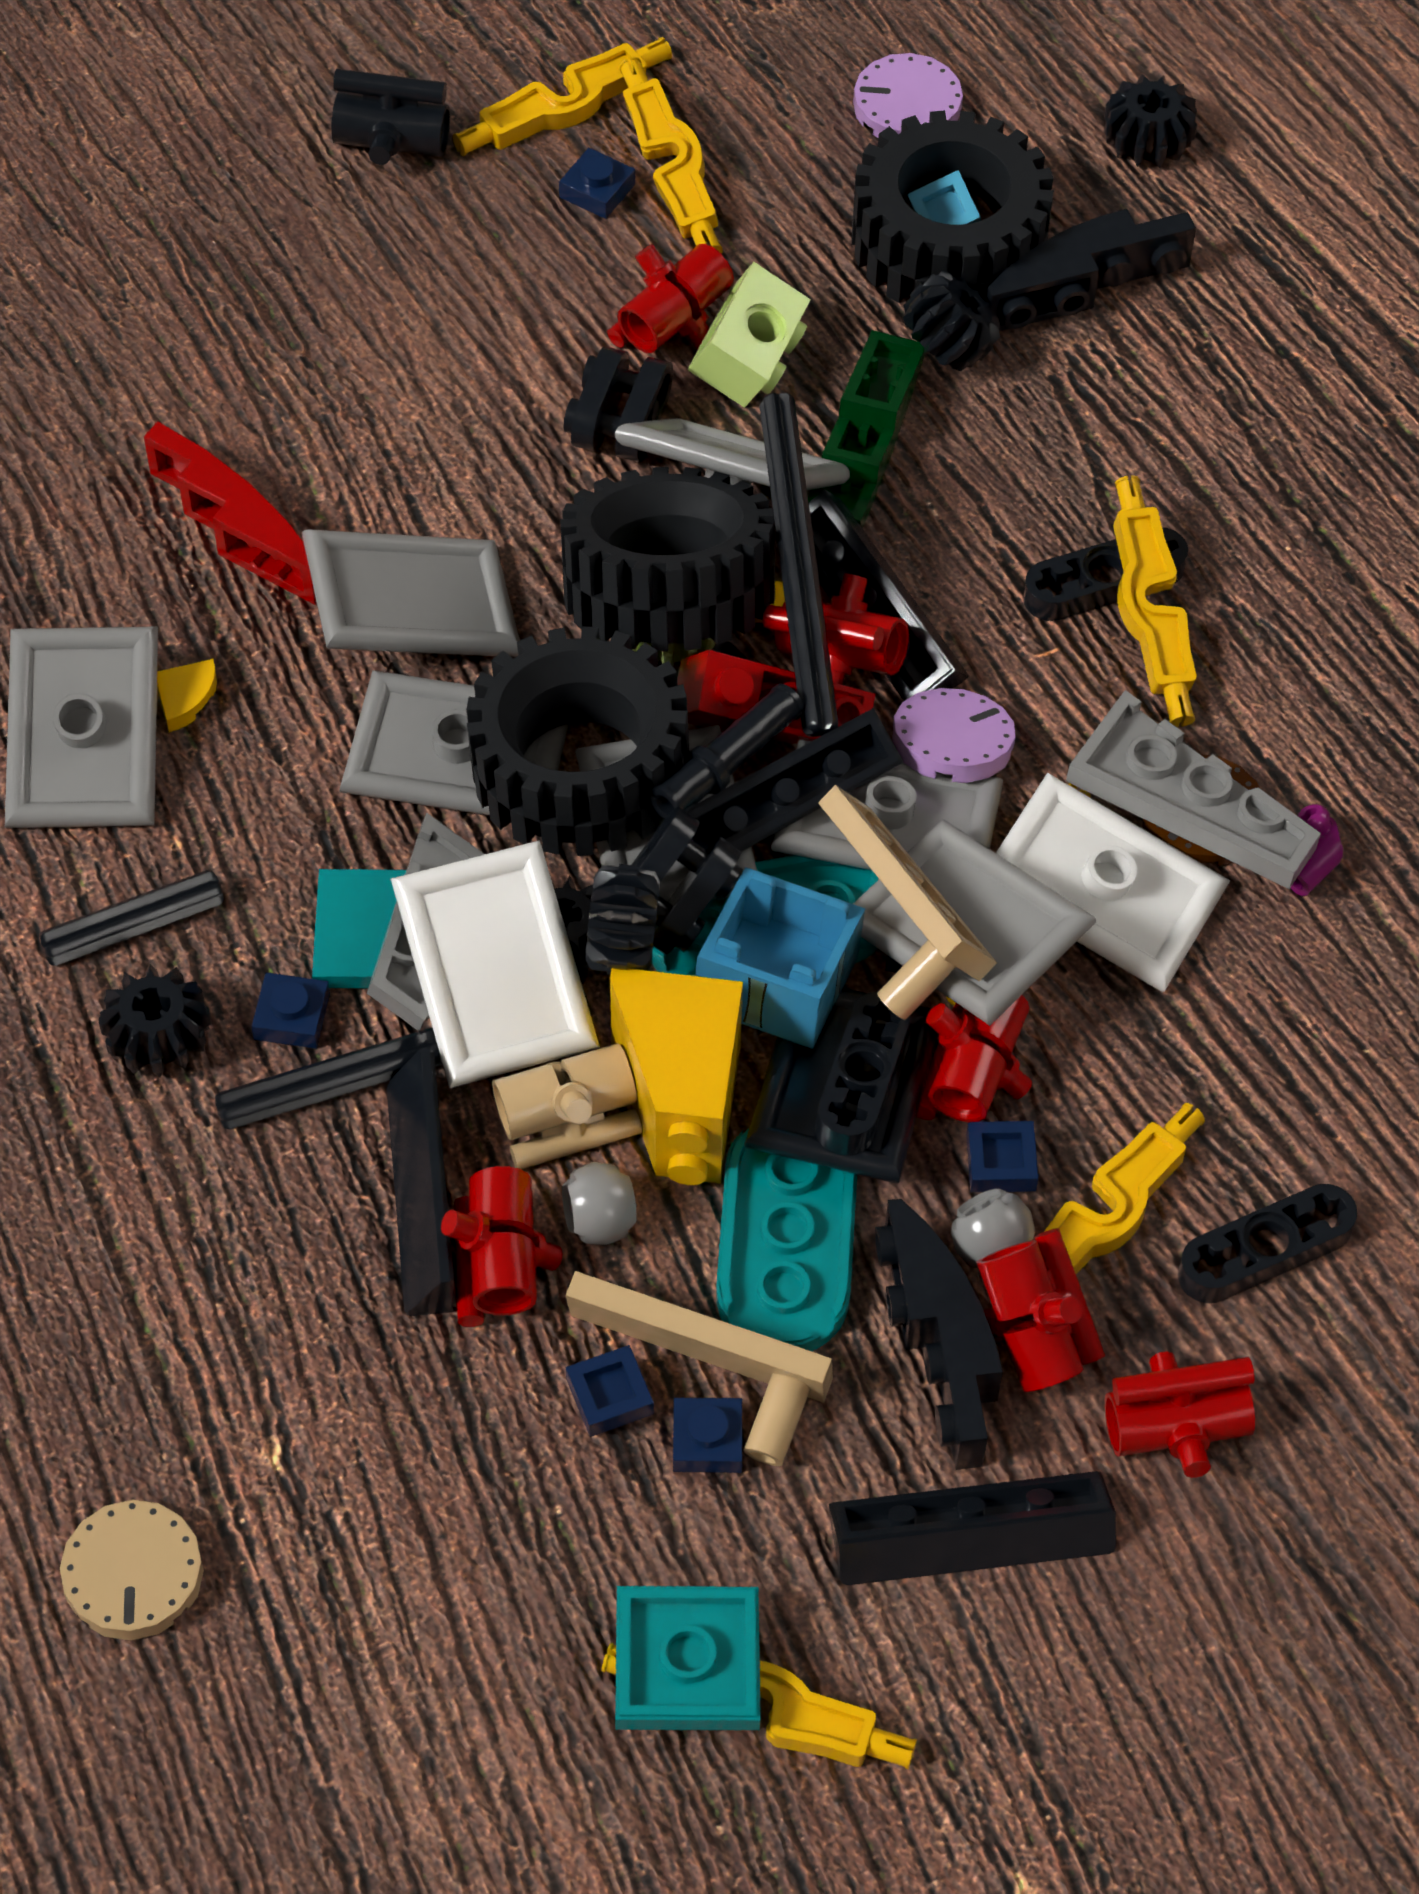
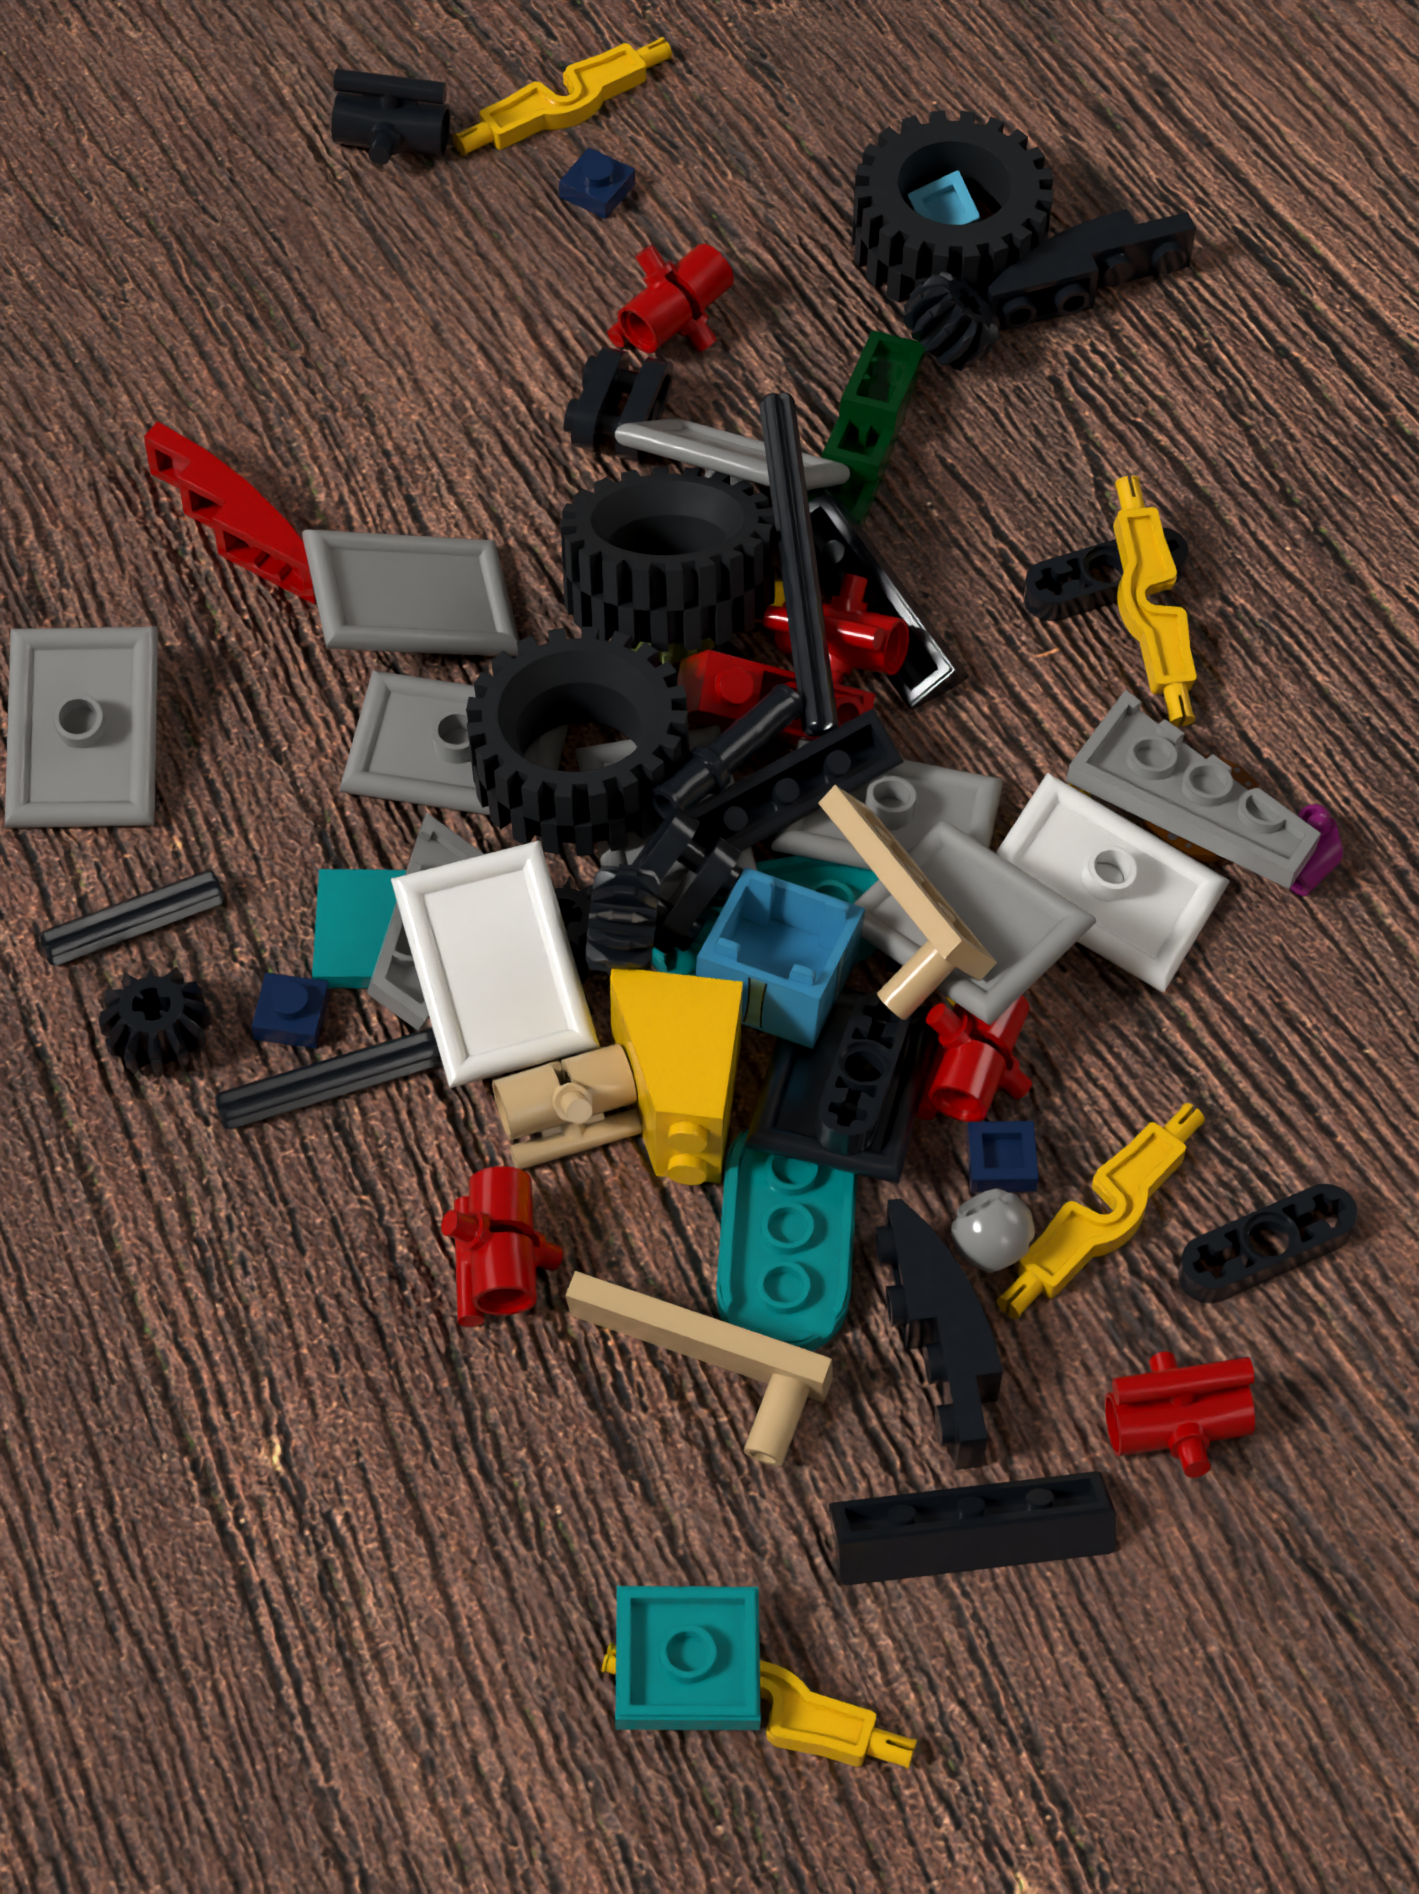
tan tile [60,1500,204,1641] -> none
yellow tile [157,659,217,732] -> none
black slope [387,1048,457,1316] -> none
light grey piece [562,1162,637,1246] -> none
dark blue plate [565,1345,654,1437] -> none
yellow piece [619,57,723,254] -> none
dark blue plate [673,1398,742,1473] -> none
yellowish green brick [687,262,811,408] -> none
lavender tile [853,53,963,137] -> none
lavender tile [892,688,1015,783] -> none
red pin [976,1228,1106,1392] -> none
black gear [1104,74,1197,168] -> none

